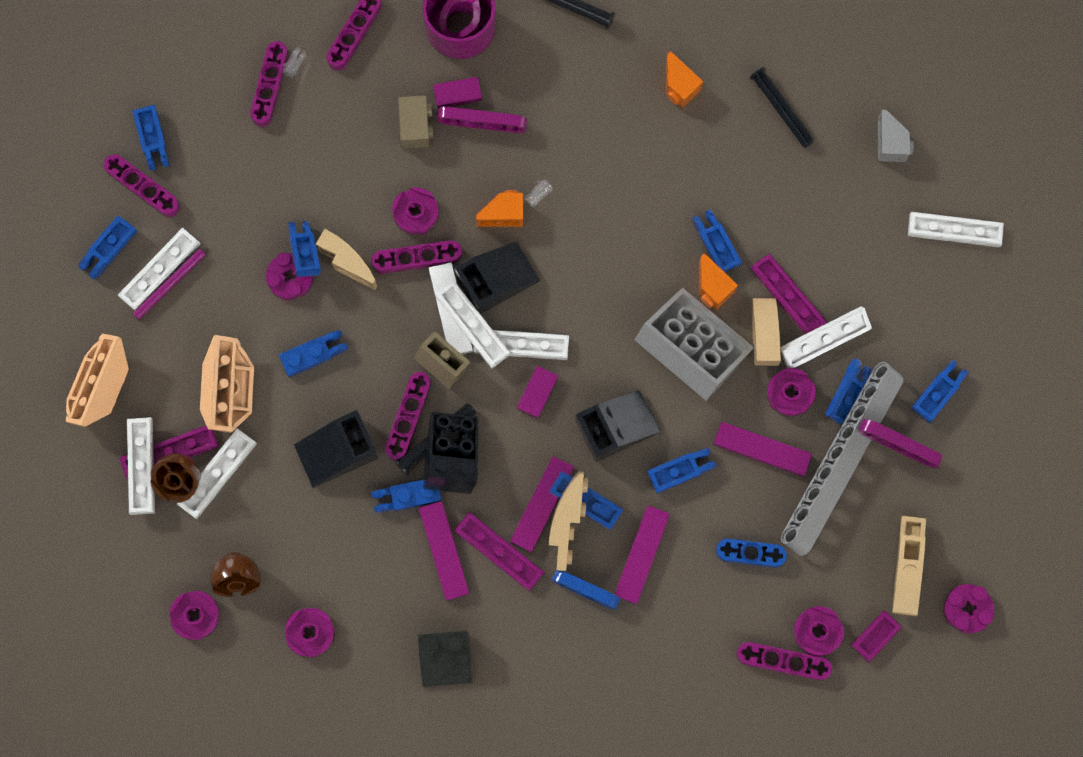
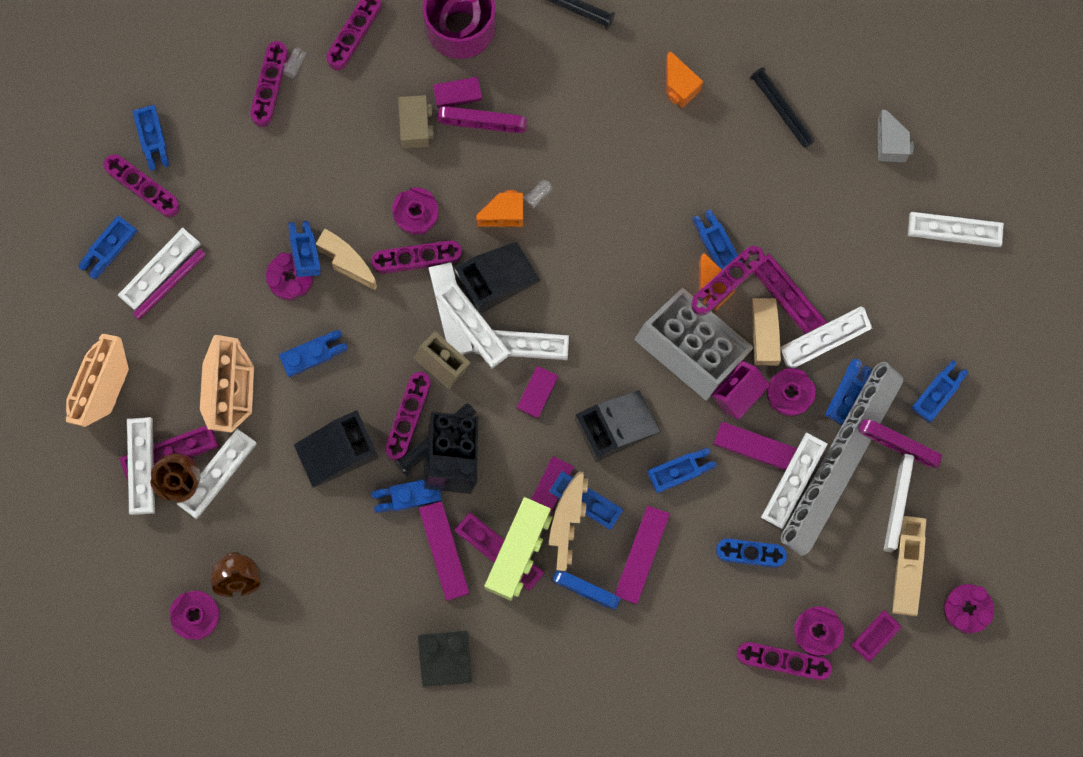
magenta plate [285,608,335,658] -> none
none -> yellowish green brick [484,497,553,601]
none -> magenta beam [691,246,764,316]
none -> magenta brick [711,361,770,420]
none -> white tile [761,433,827,529]
none -> white tile [883,454,914,553]

